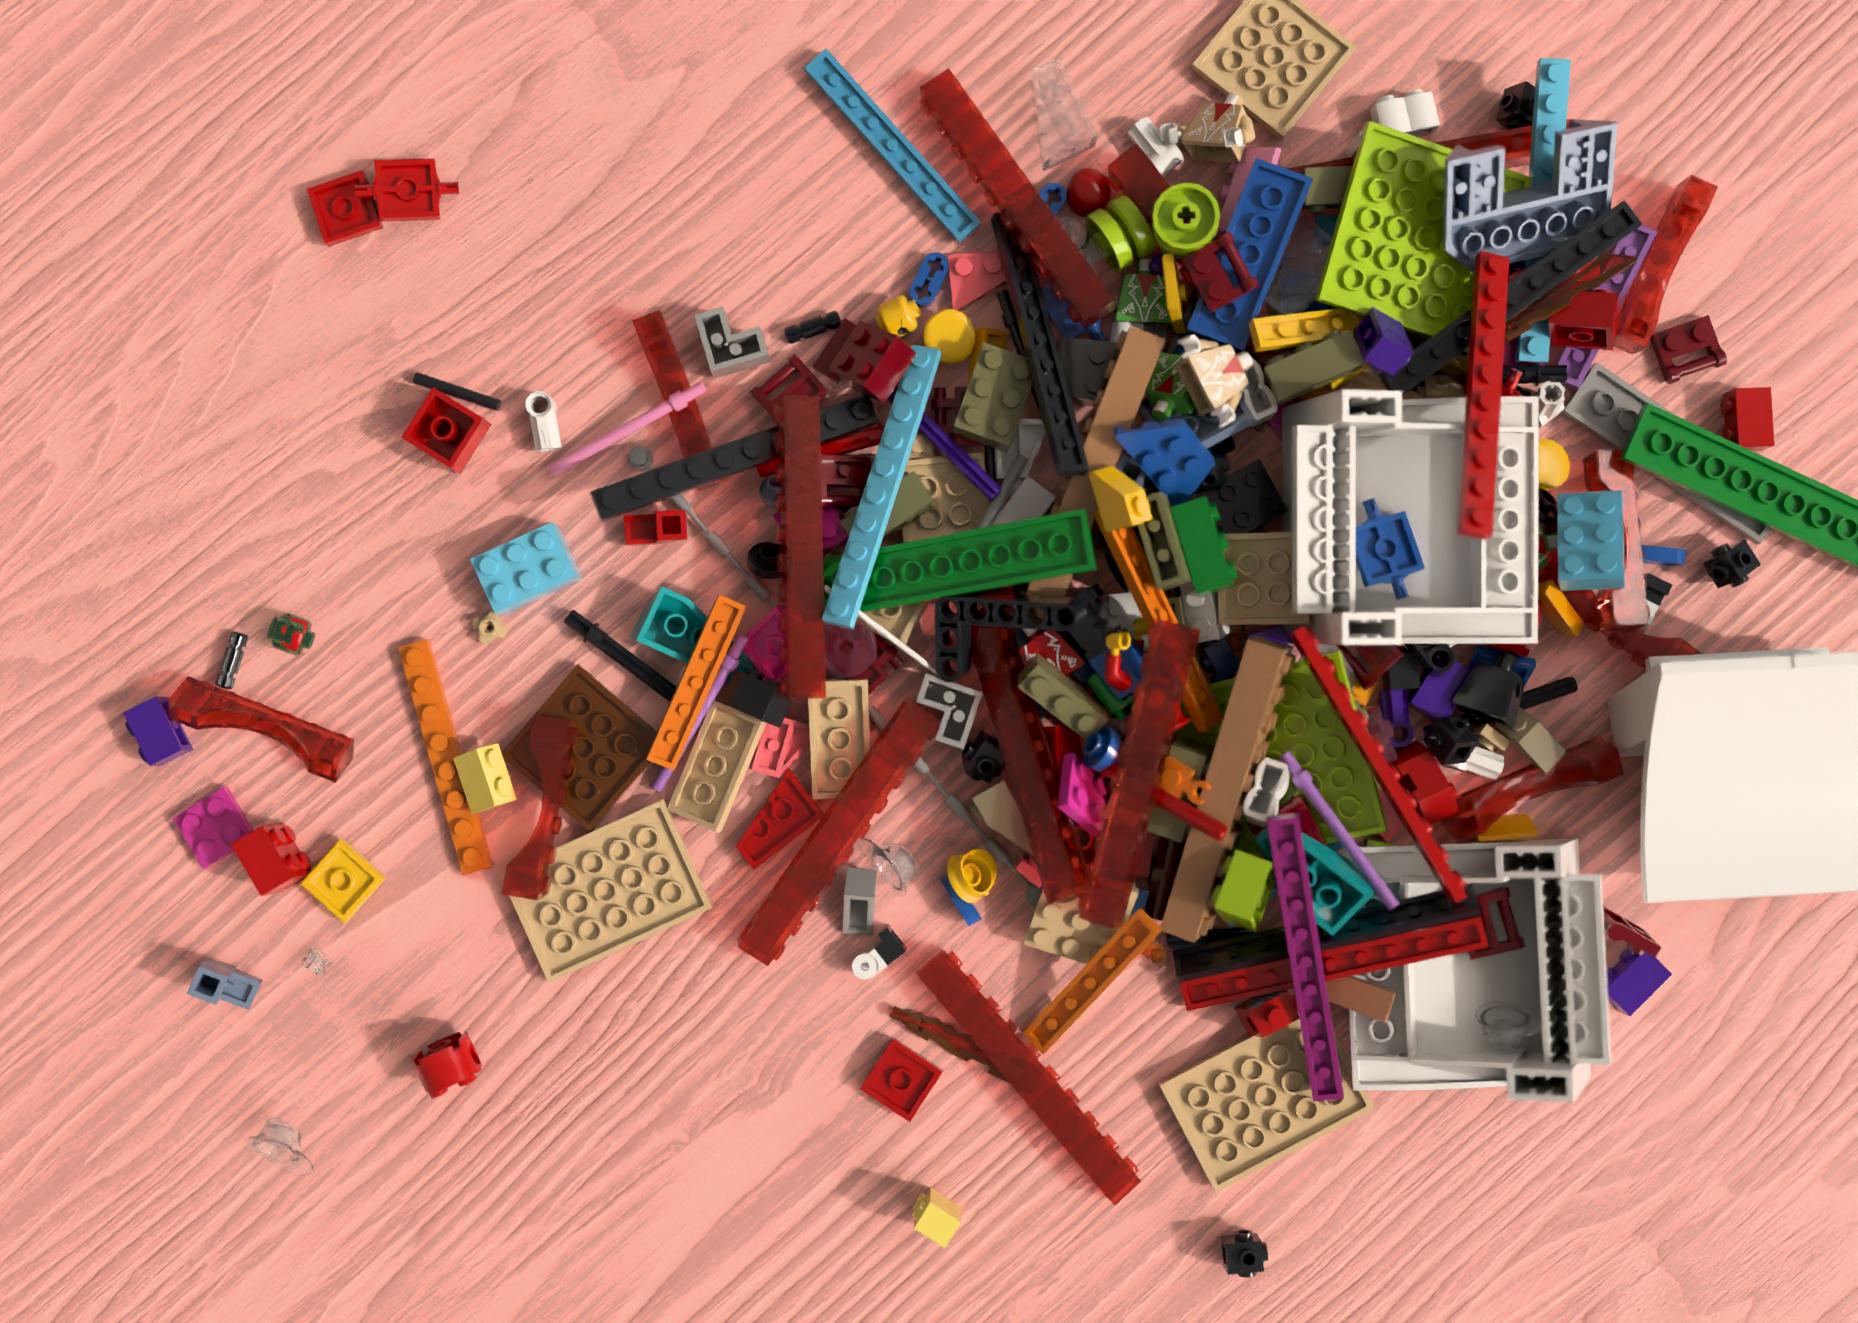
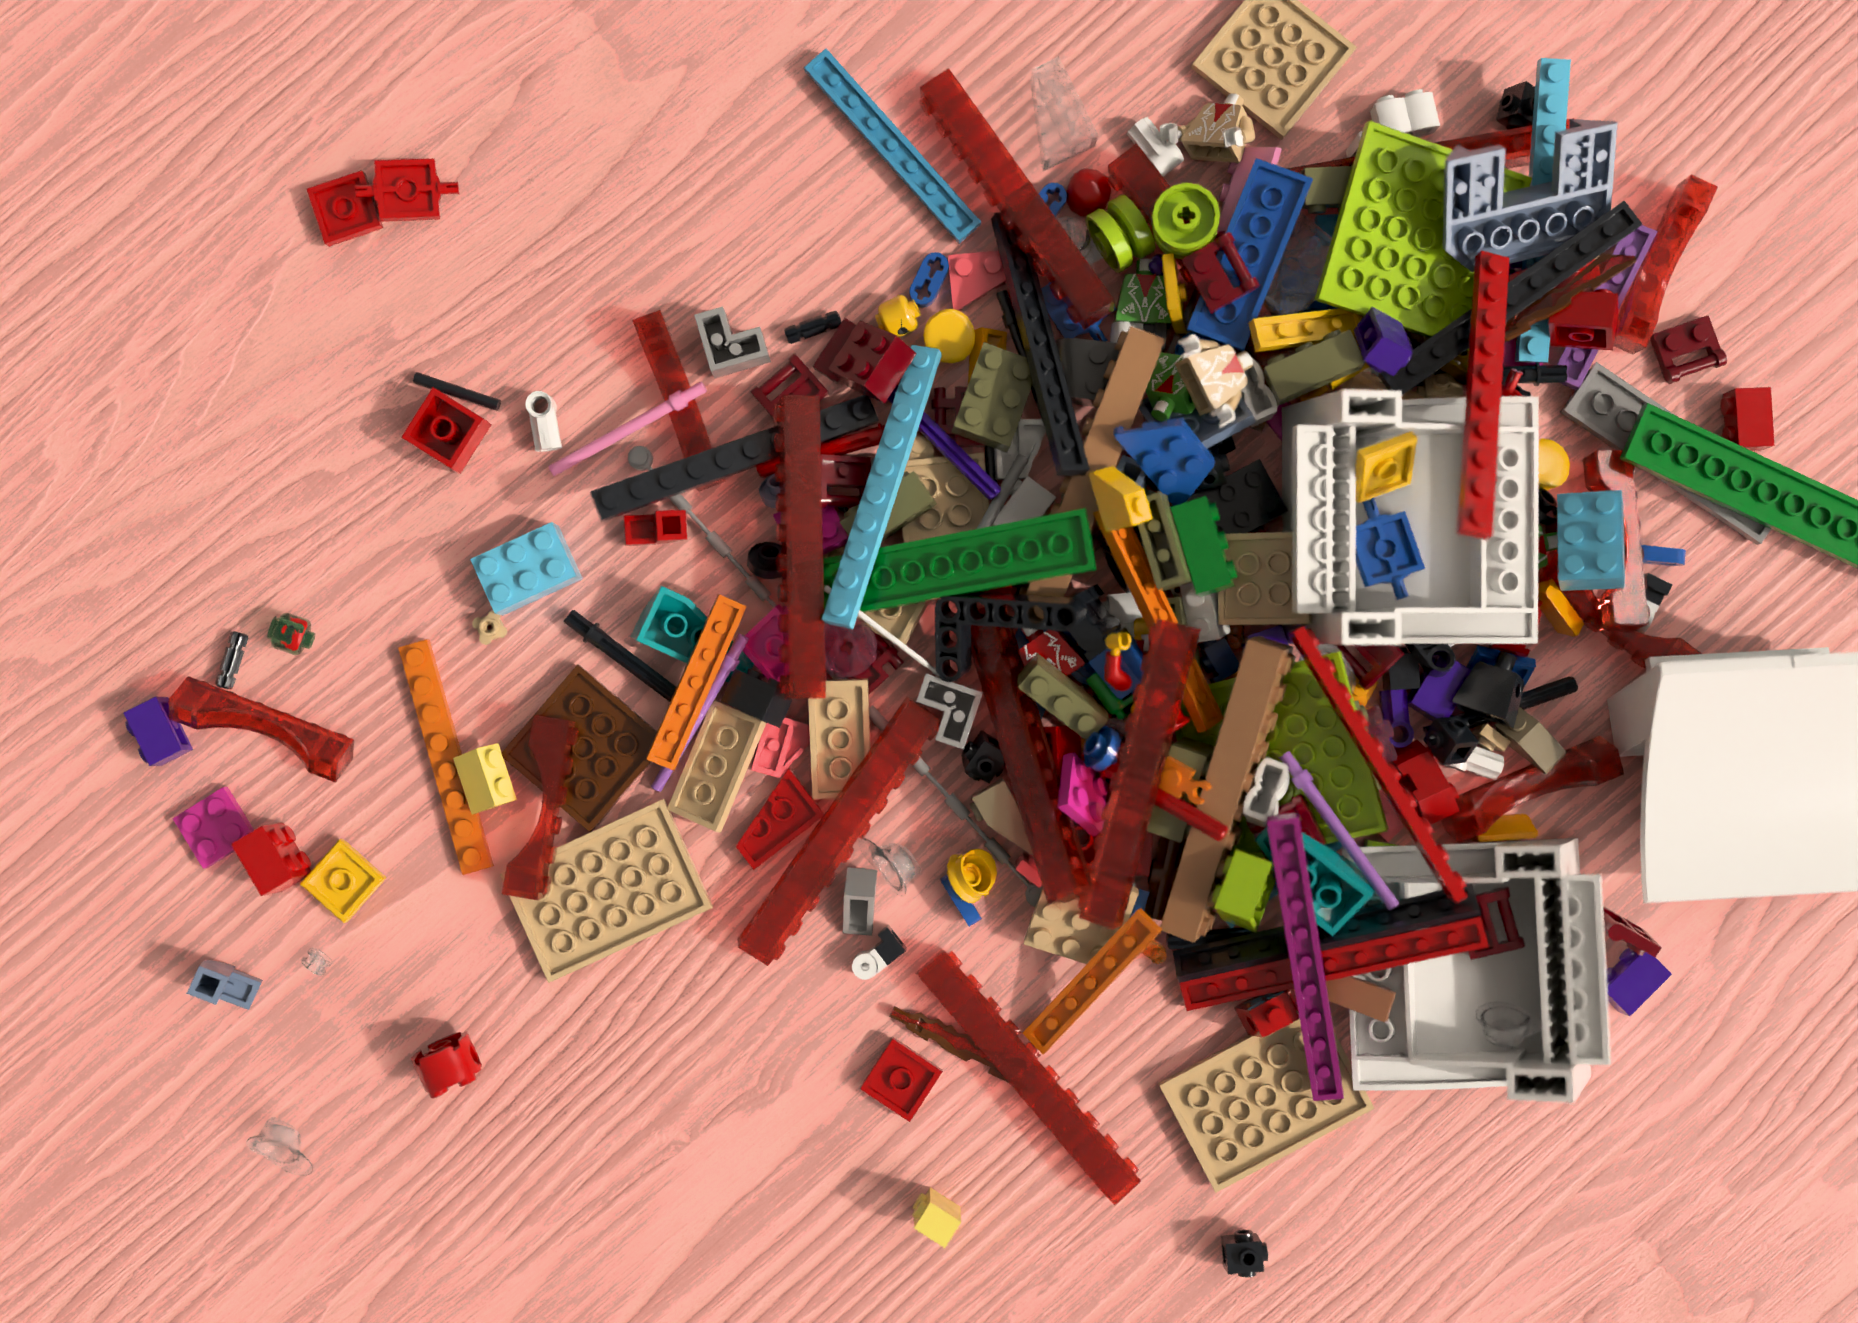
white piece [1535,381,1566,428] -> none
black brick [1702,540,1761,588] -> none
none -> yellow plate [1356,431,1417,503]

